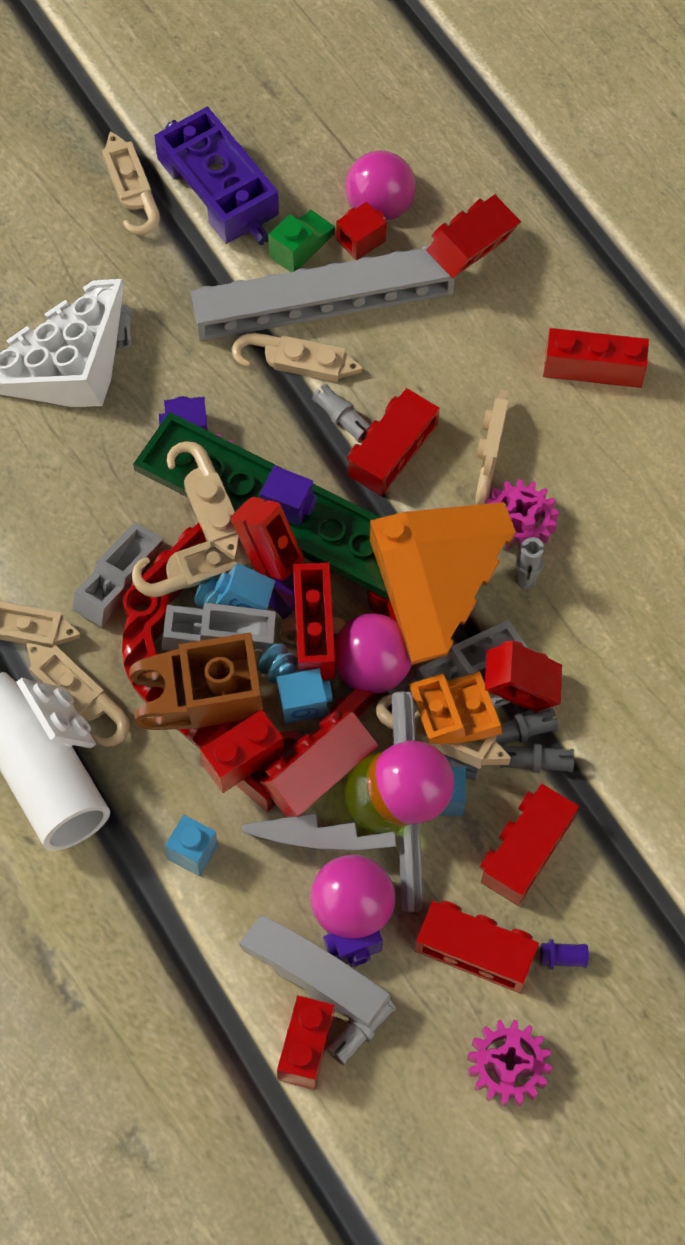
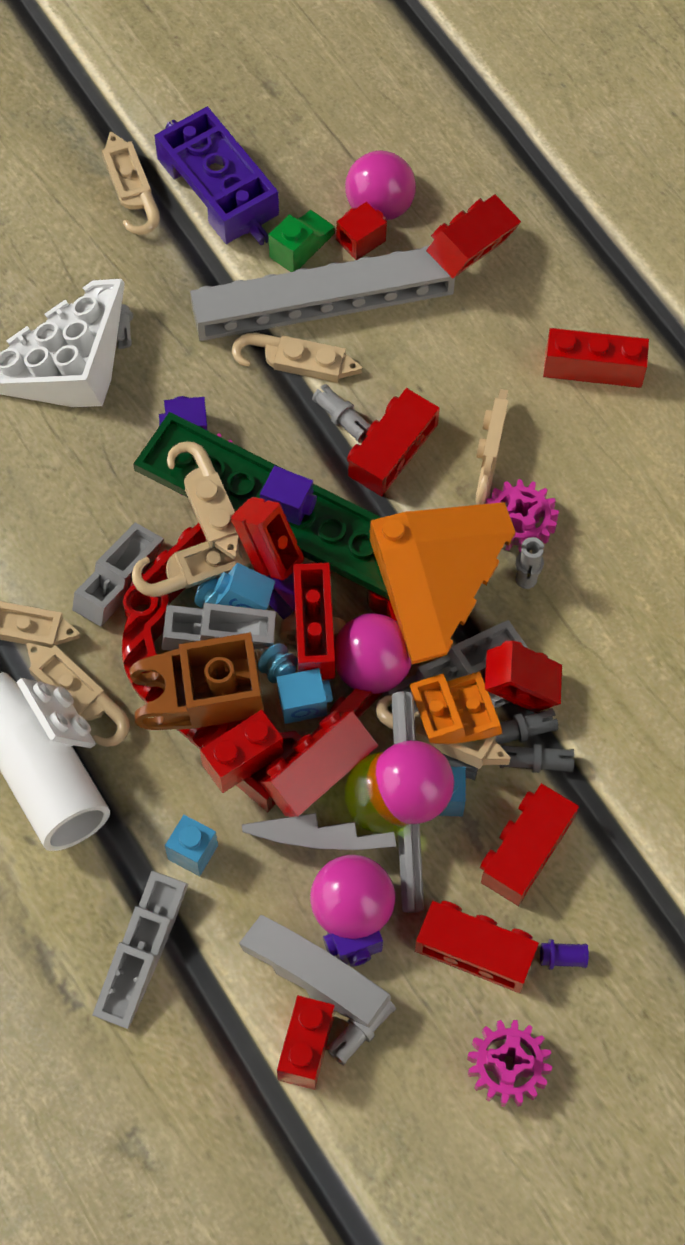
none -> light grey slope [92,871,189,1029]

